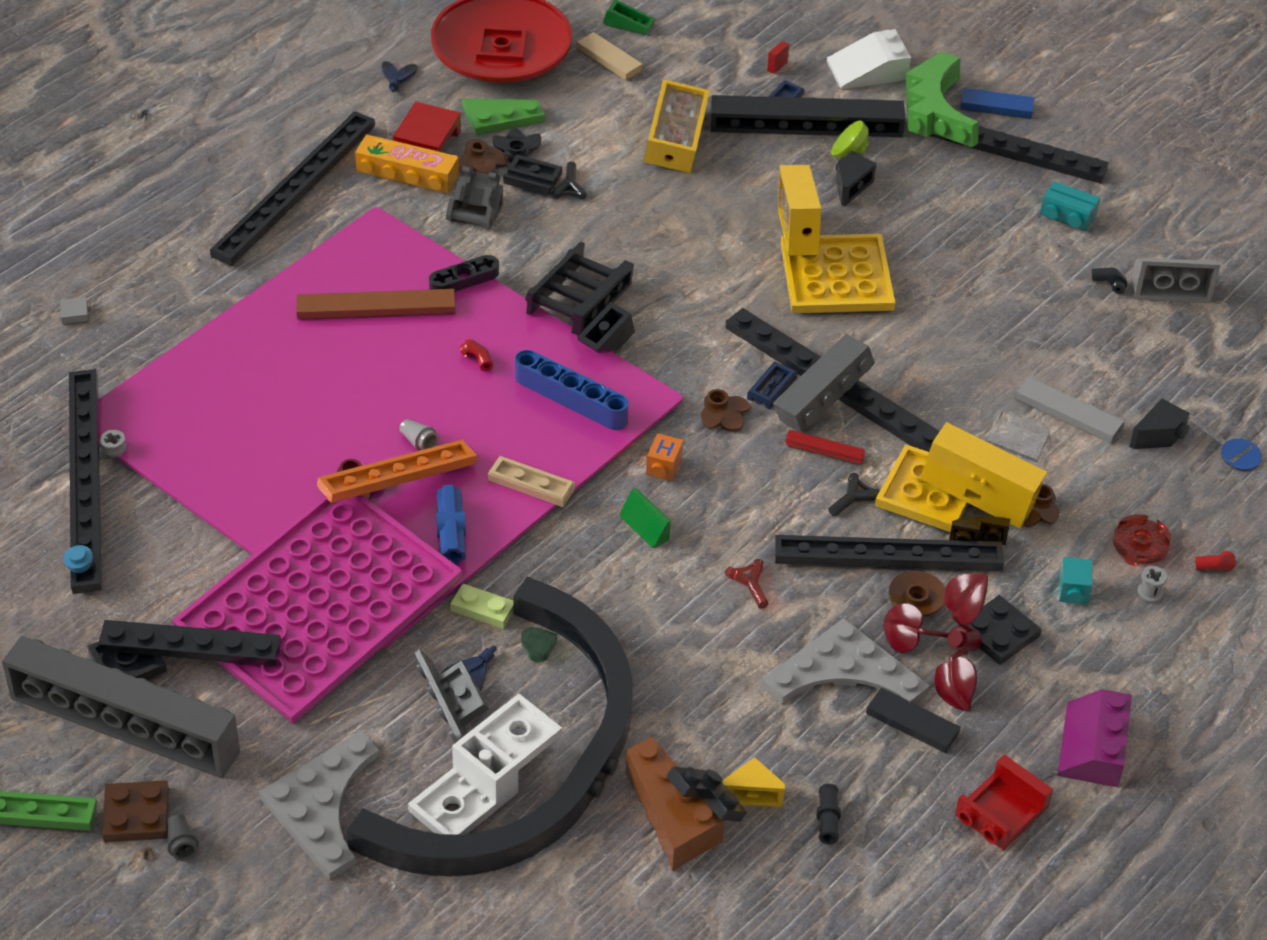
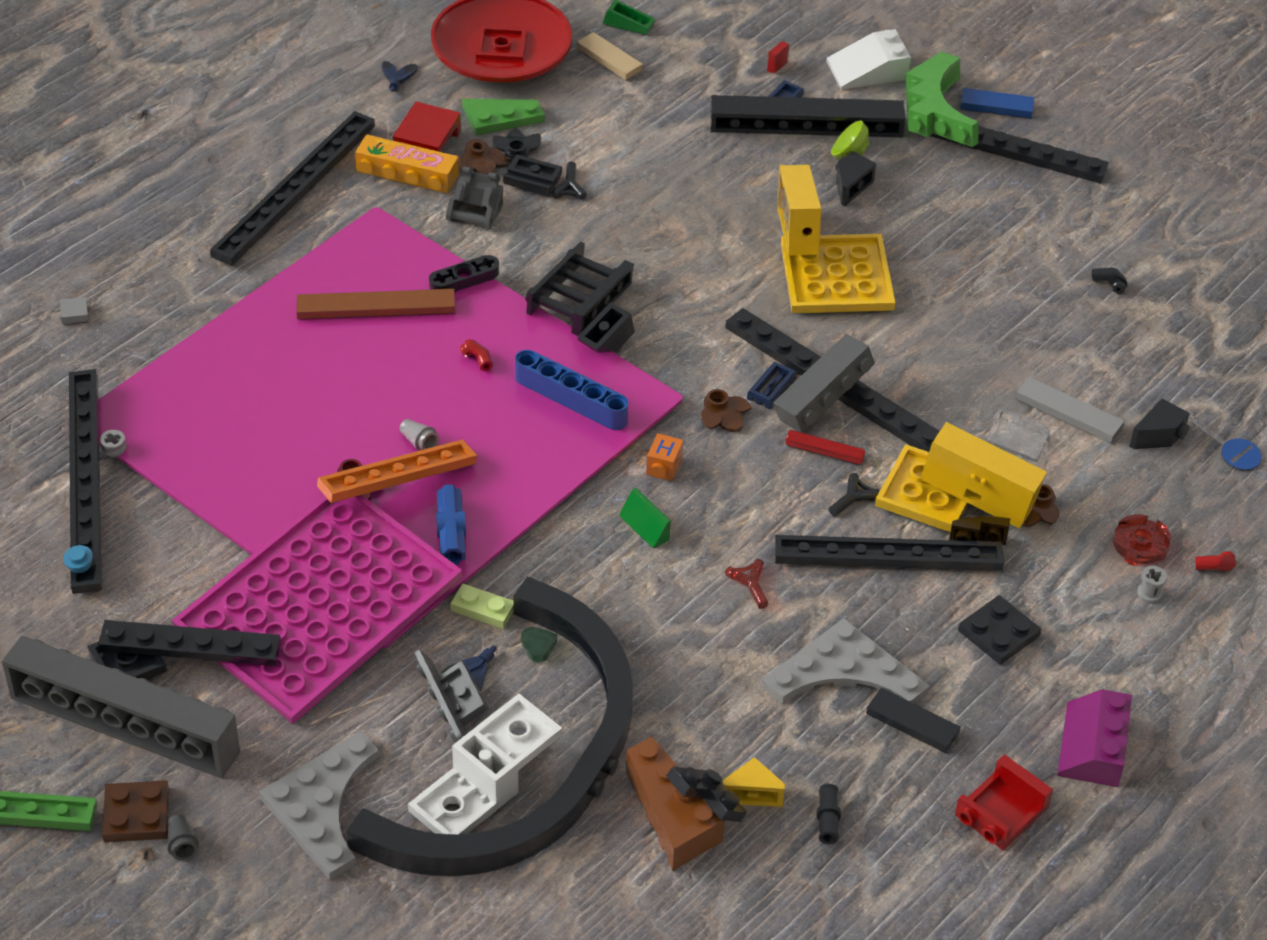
tan tile [488,456,575,507] -> none
brick [643,79,710,173] -> none
dark red plant [883,573,988,711] -> none
reddish brown dish [889,571,945,617] -> none
teal brick [1040,181,1100,231] -> none
teal brick [1059,557,1092,604] -> none
light grey slope [1131,258,1220,303] -> none

